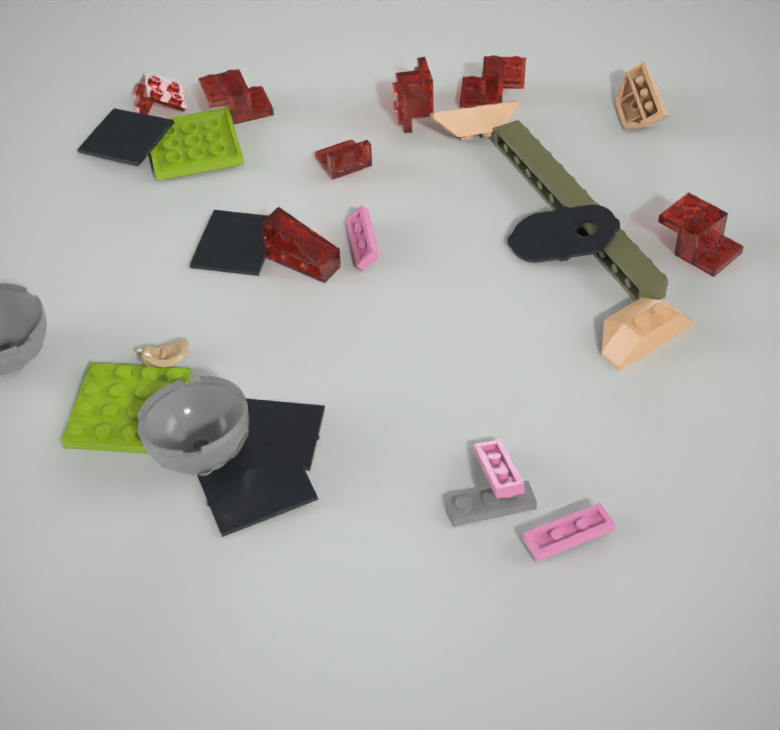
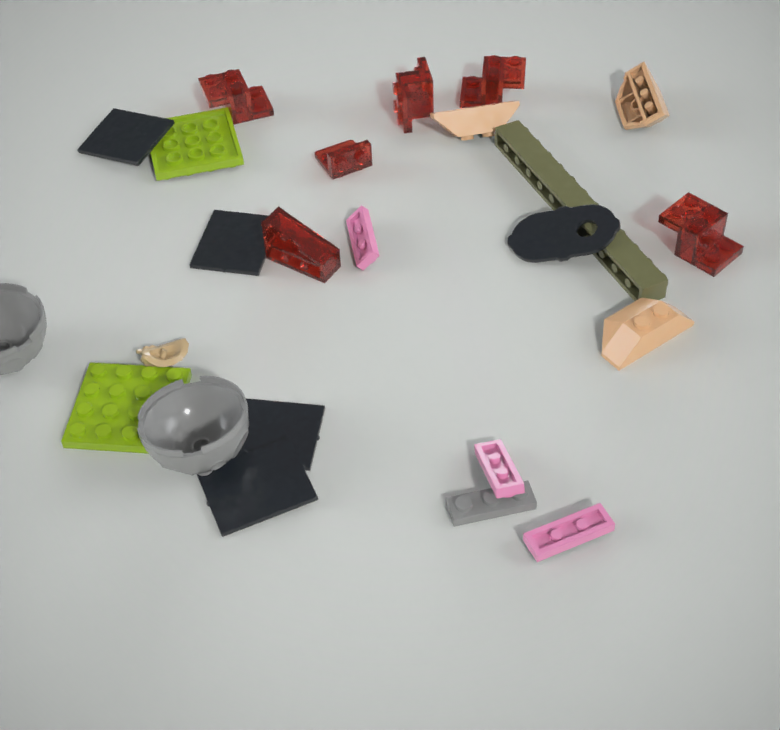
clear red bracket [133,73,186,115] -> none

